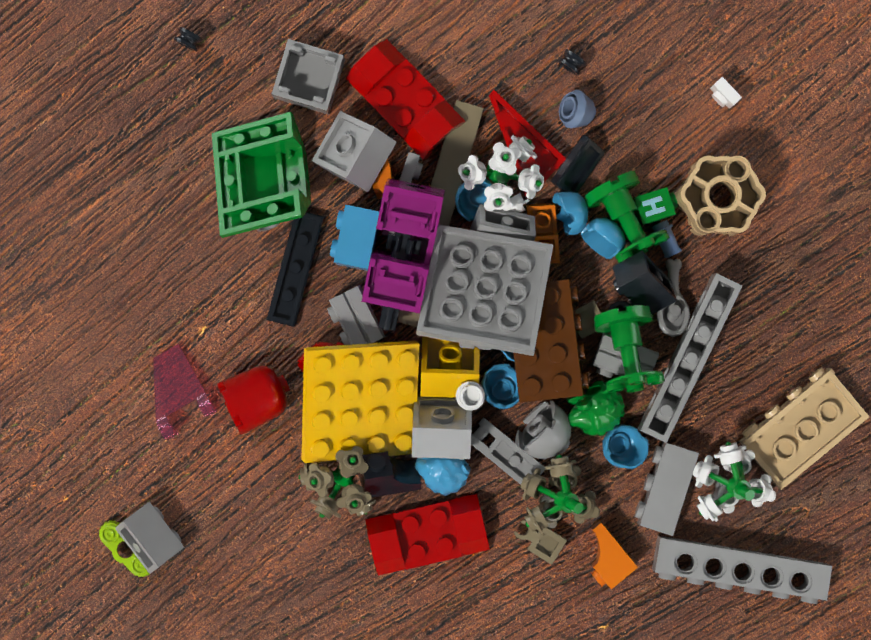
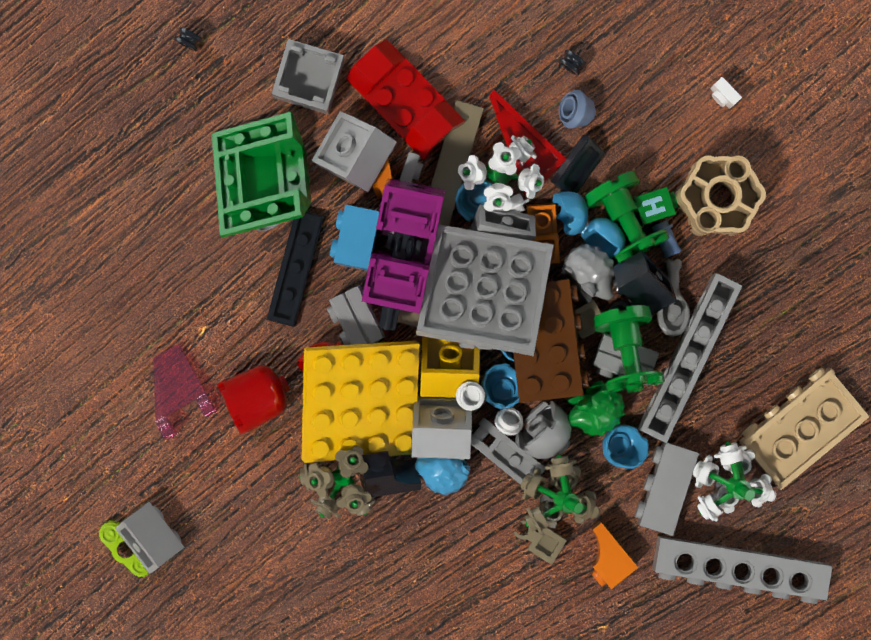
red piece [365,493,490,576] -> none
none -> white plate [494,408,523,435]
none -> light grey animal [561,244,615,303]

